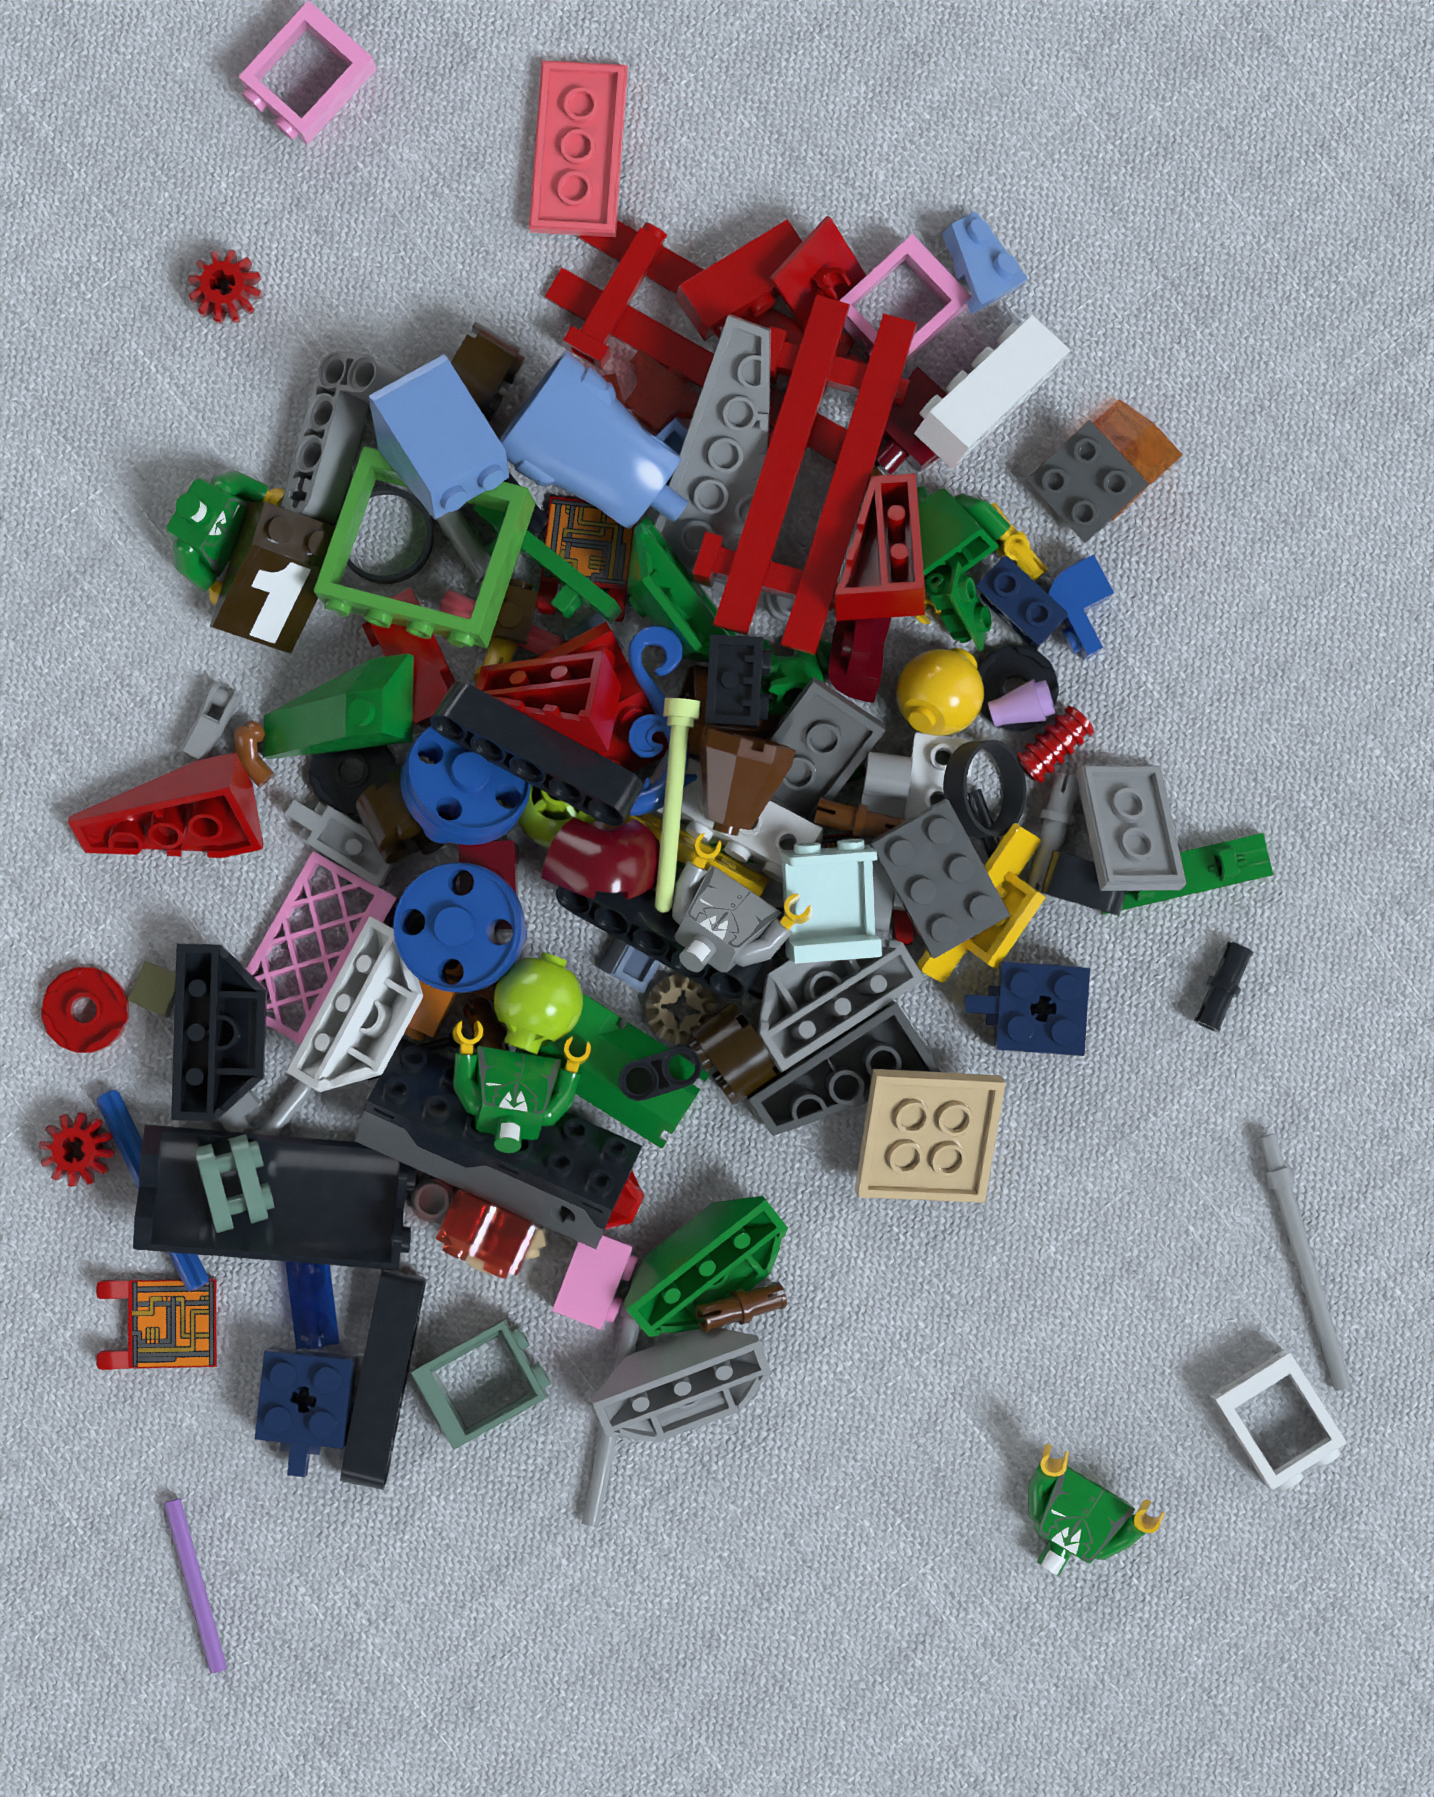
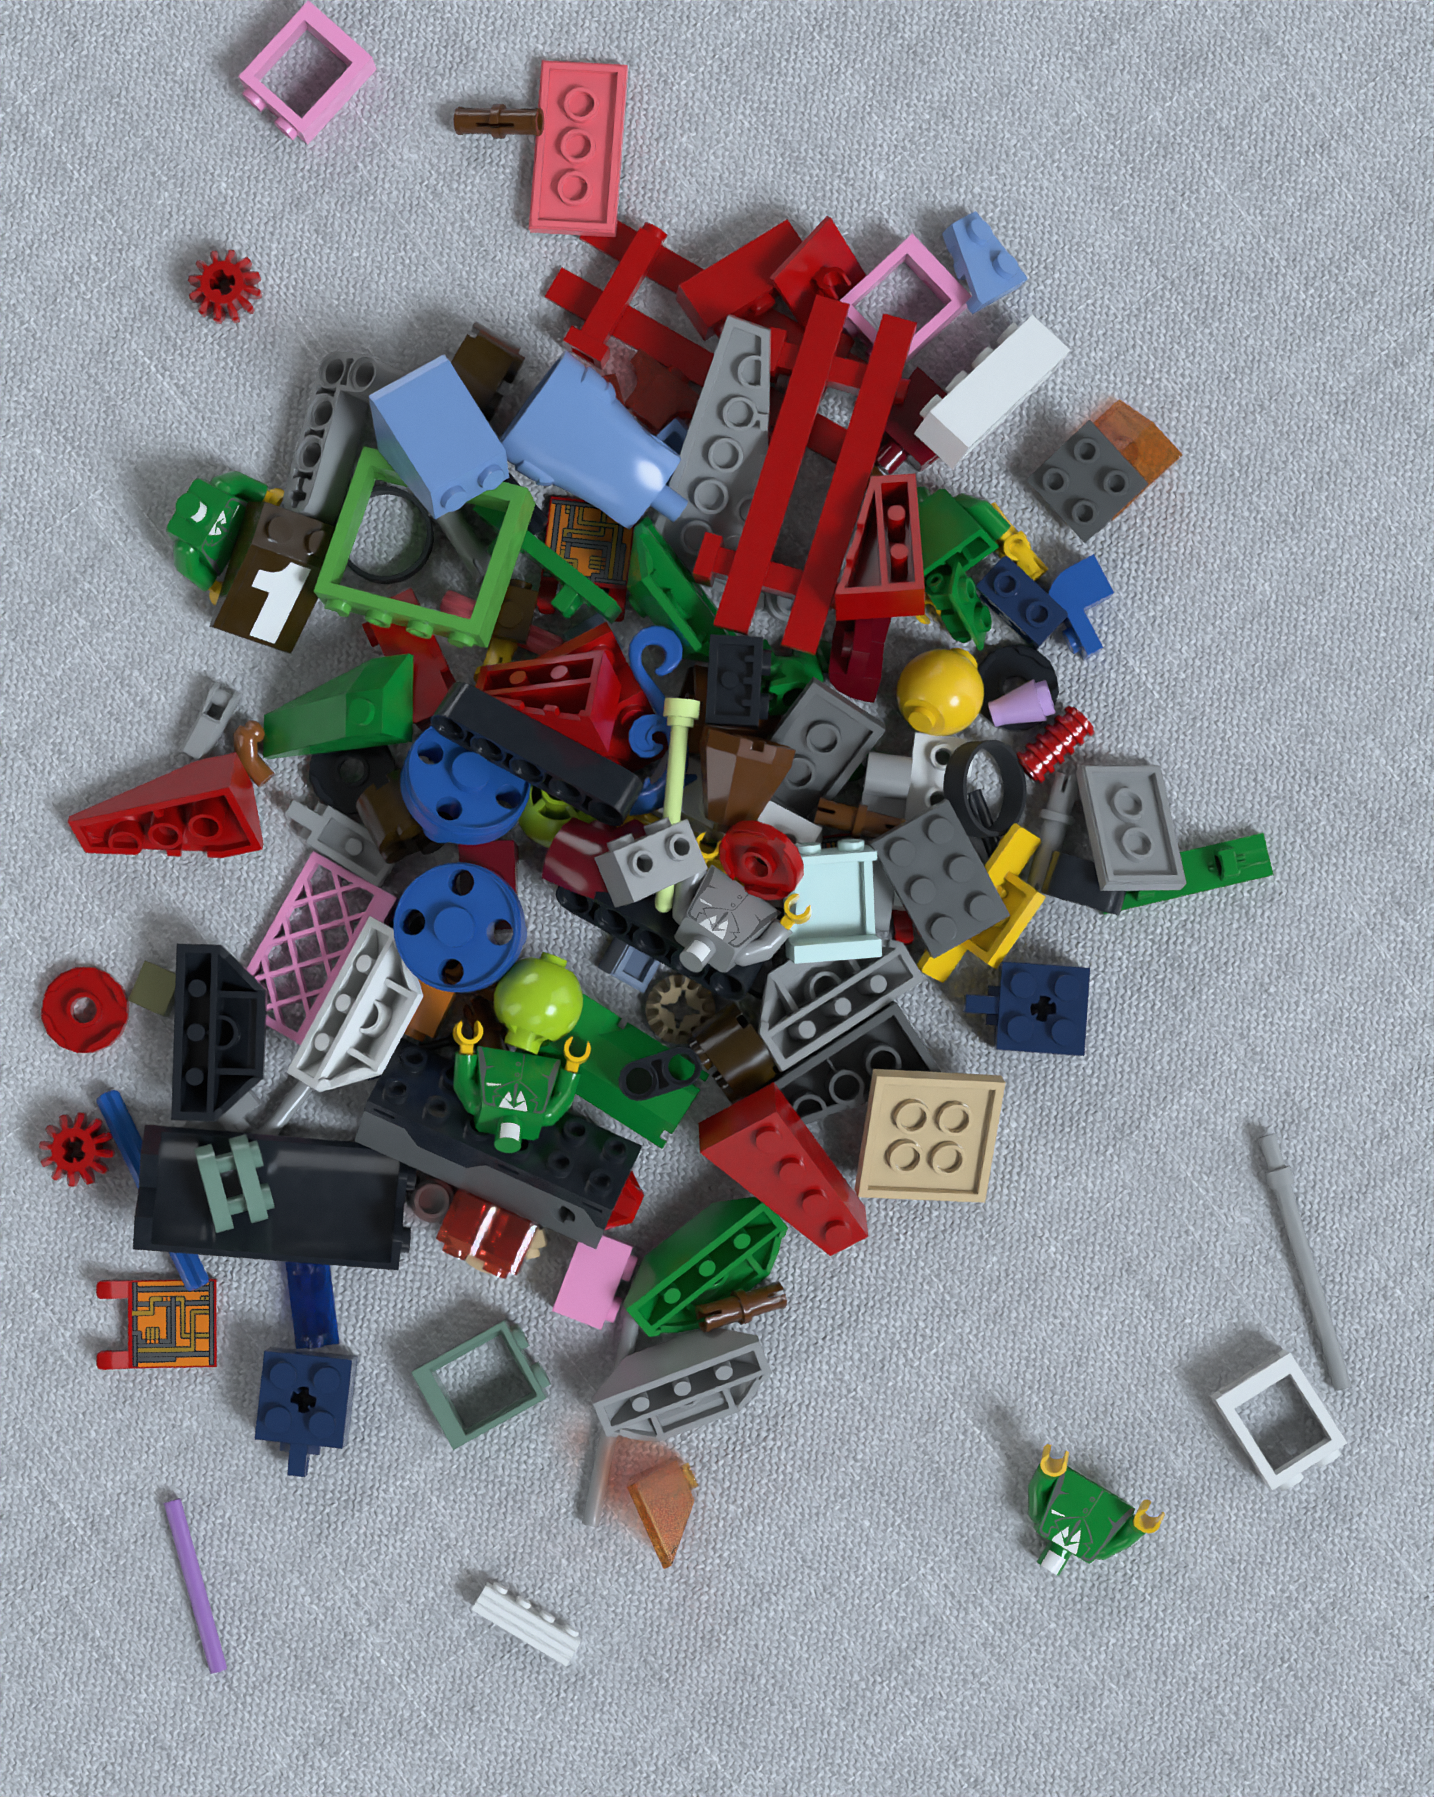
black beam [340,1269,426,1490] -> none
black pin [1194,941,1254,1032] -> none
none -> reddish brown pin [453,104,544,139]
none -> white piece [472,1582,582,1666]
none -> light grey brick [595,817,708,908]
none -> clear orange slope [627,1456,699,1569]
none -> red wedge [698,1083,868,1256]
none -> red tile [719,820,804,900]

